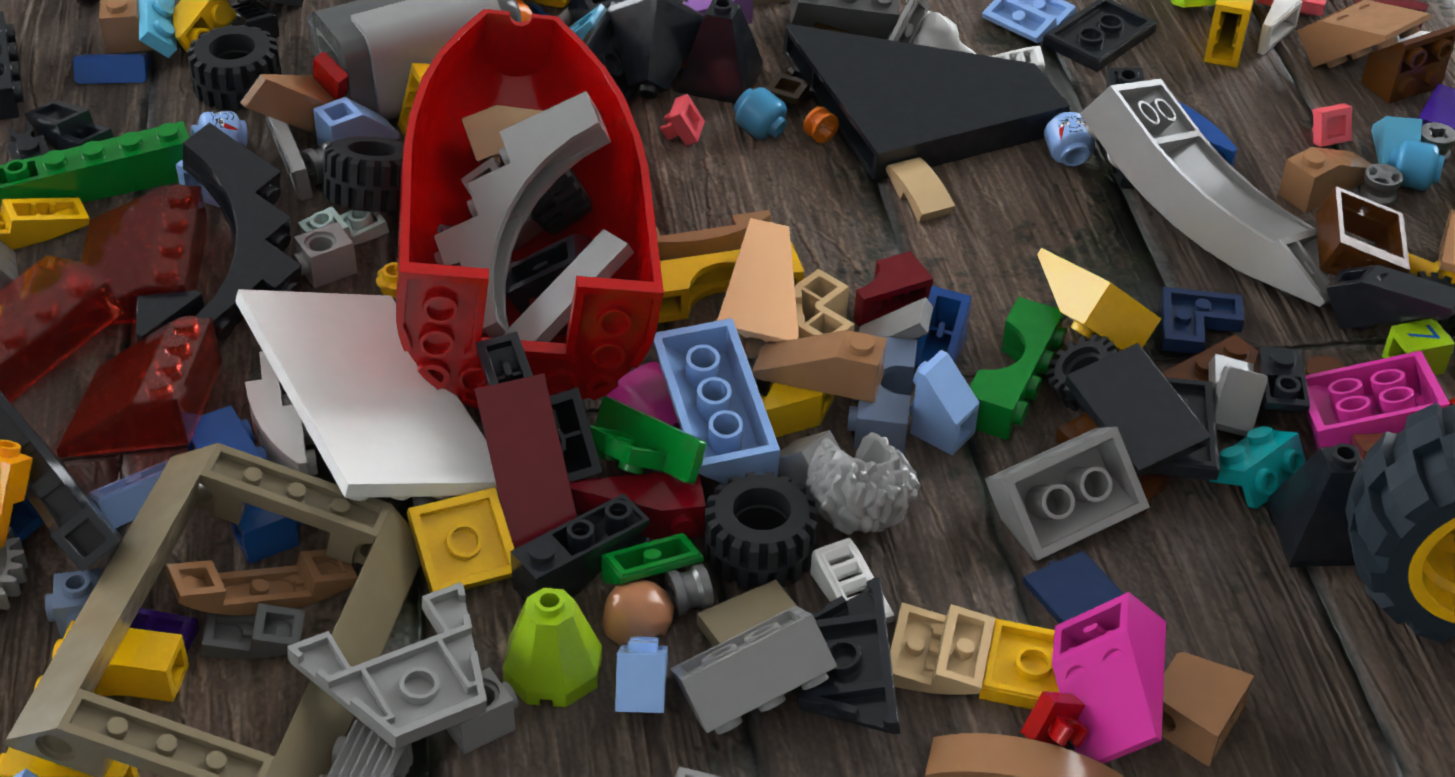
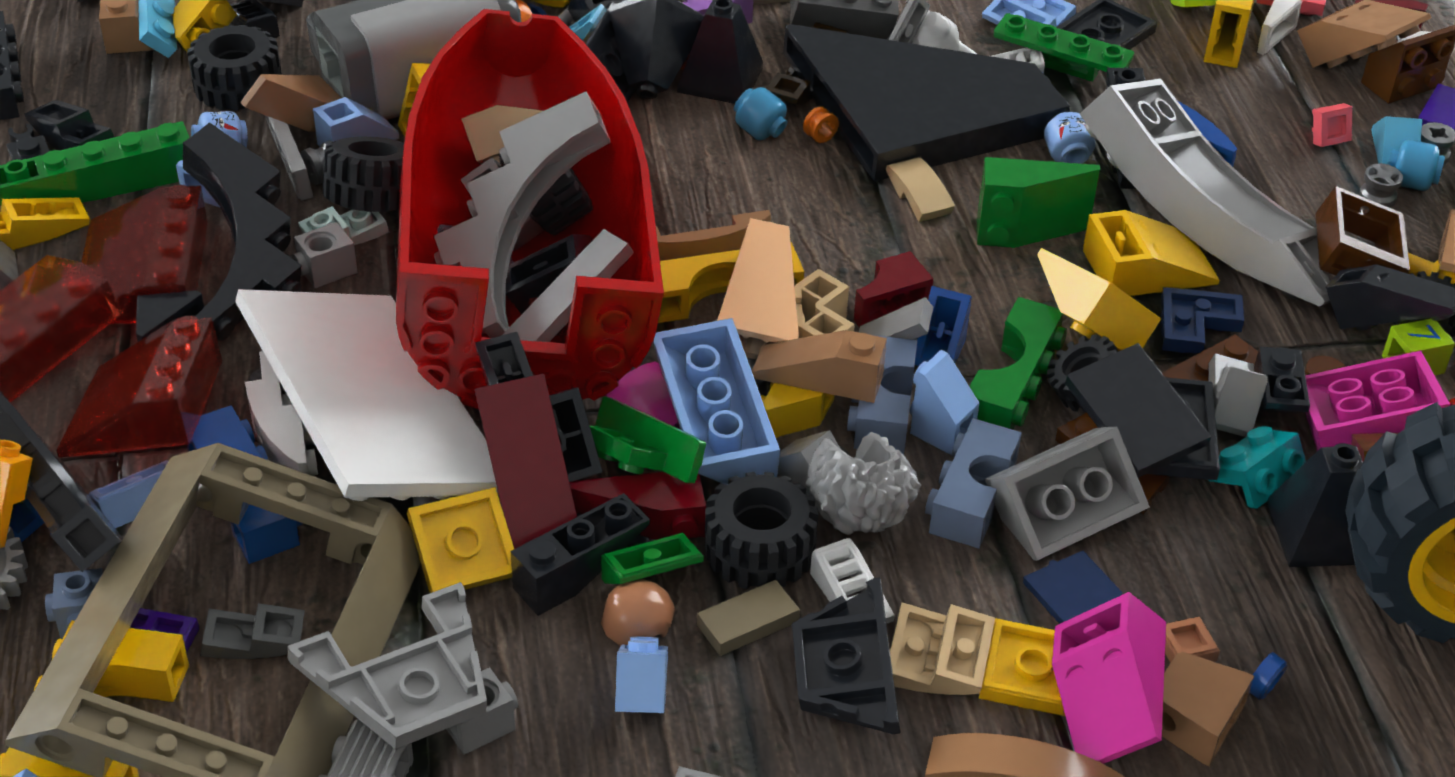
blue slope [73,53,151,84] -> none
medium nougat slope [165,549,358,615] -> none
red tile [313,51,348,100] -> none
yellow plate [376,262,398,298] -> none
lime cone [502,588,602,707] -> none
coral tile [660,94,705,146] -> none
flat silver wheel [664,563,714,617] -> none
light grey slope [670,605,838,734] -> none
red tile [1020,691,1090,747] -> none
medium nougat slope [1278,147,1373,213] -> none
none -> sand blue arch [925,418,1022,548]
none -> green slope [977,157,1100,248]
none -> green bracket [993,13,1134,82]
none -> yellow slope [1083,210,1220,296]
none -> nougat tile [1165,617,1220,663]
none -> blue tile [1249,652,1288,700]

